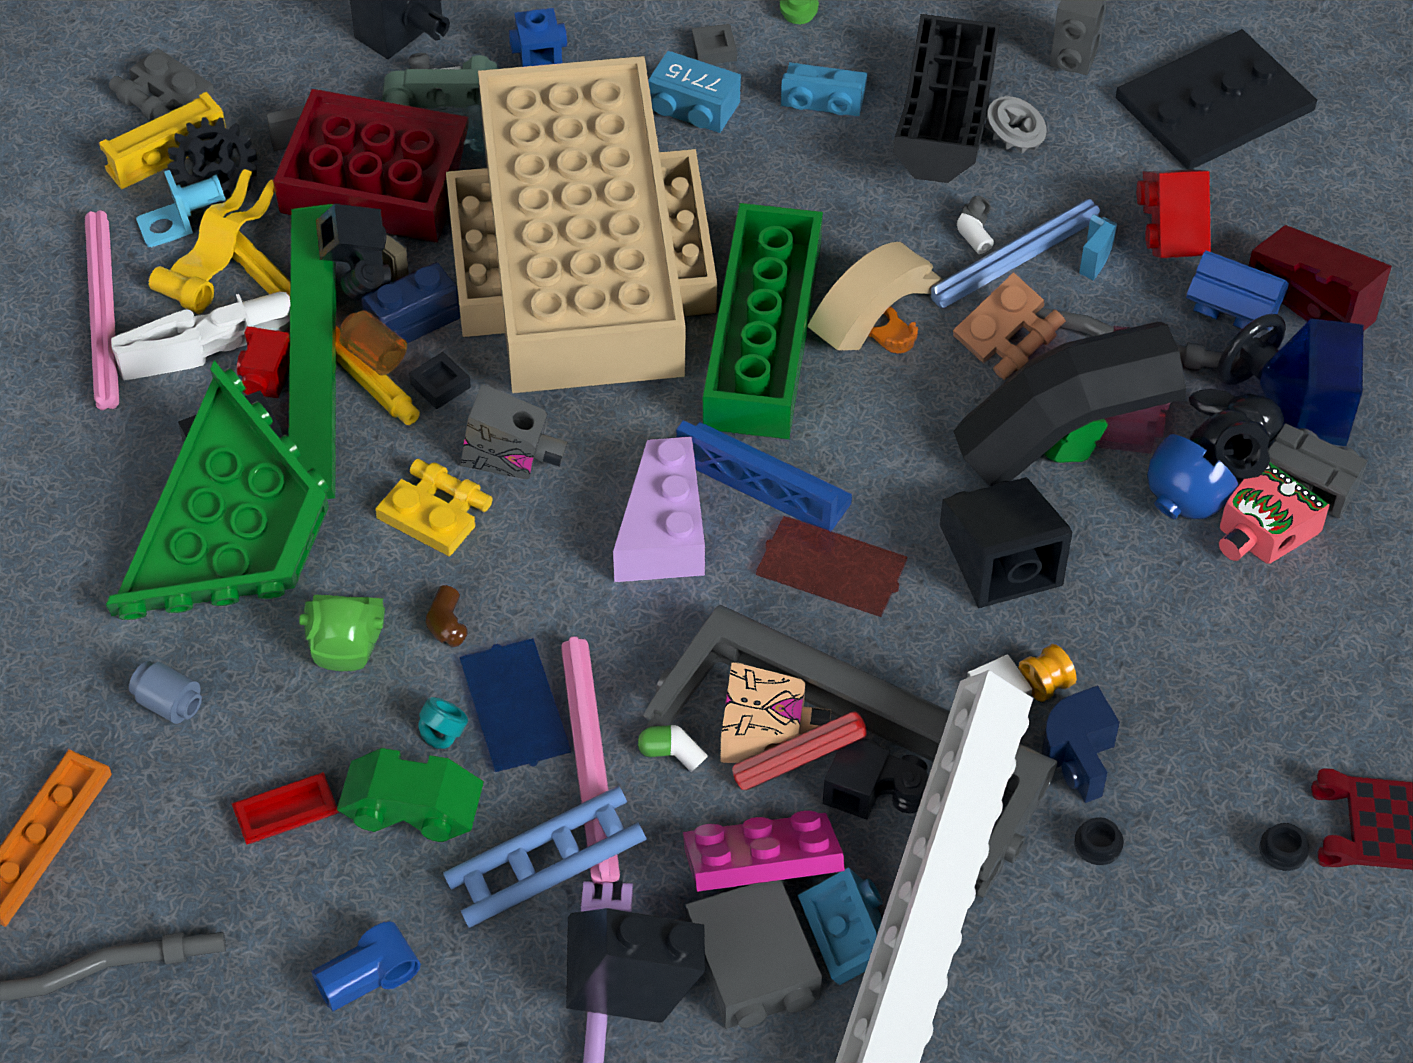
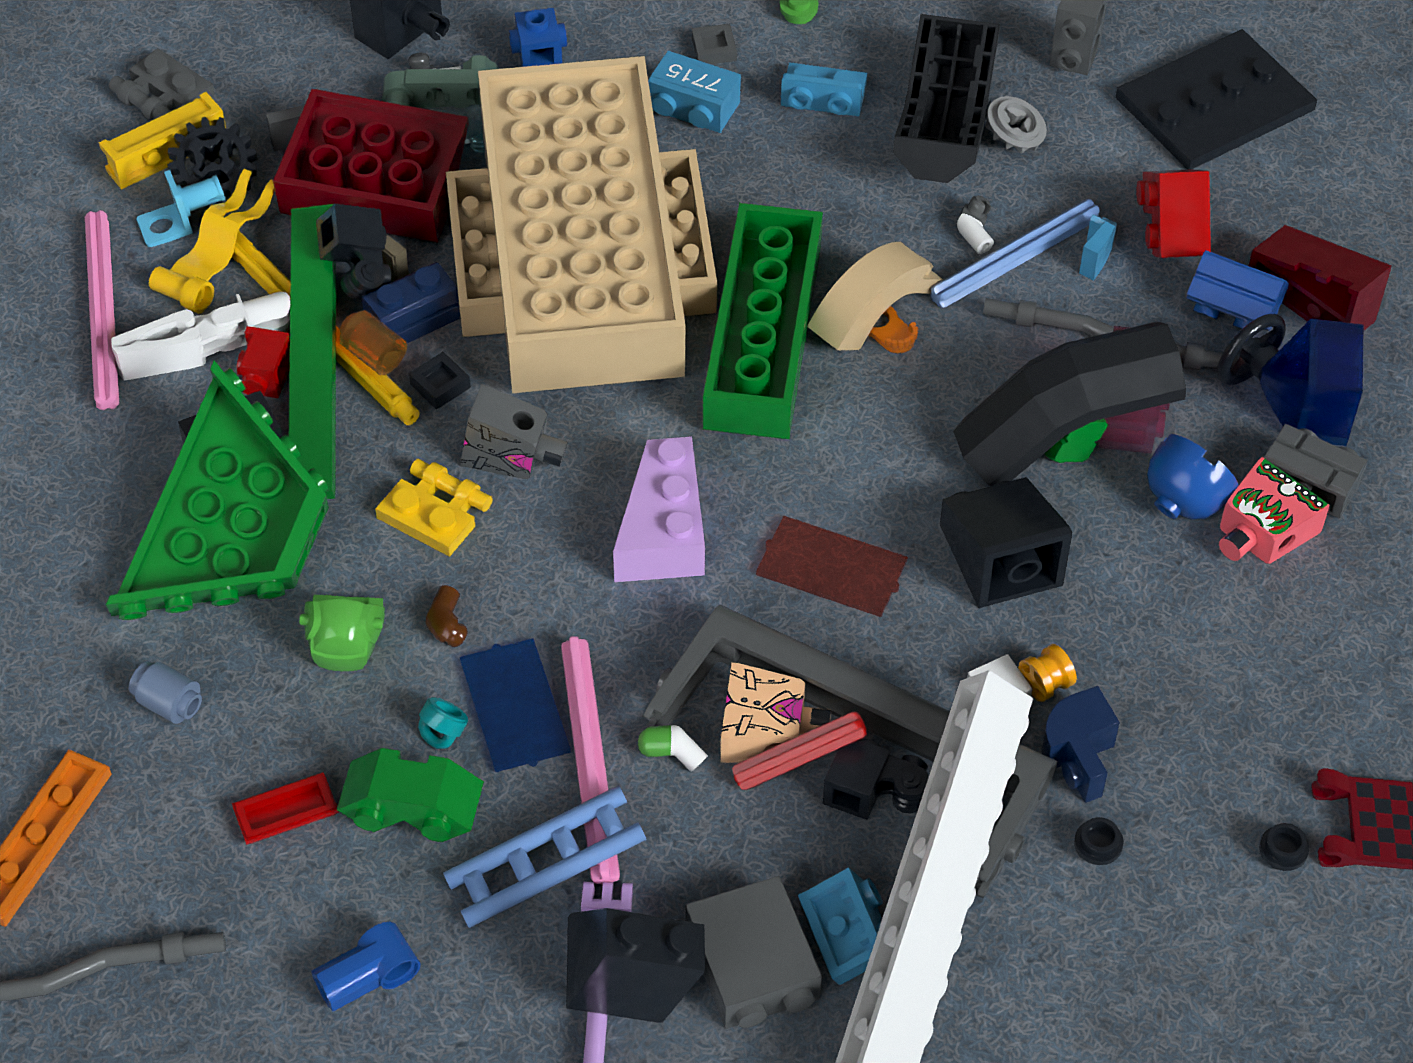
blue fence [676,420,852,534] -> none
dark pink plate [683,811,845,892] -> none
nougat plate [953,272,1066,380] -> none
black animal [1189,389,1284,479] -> none

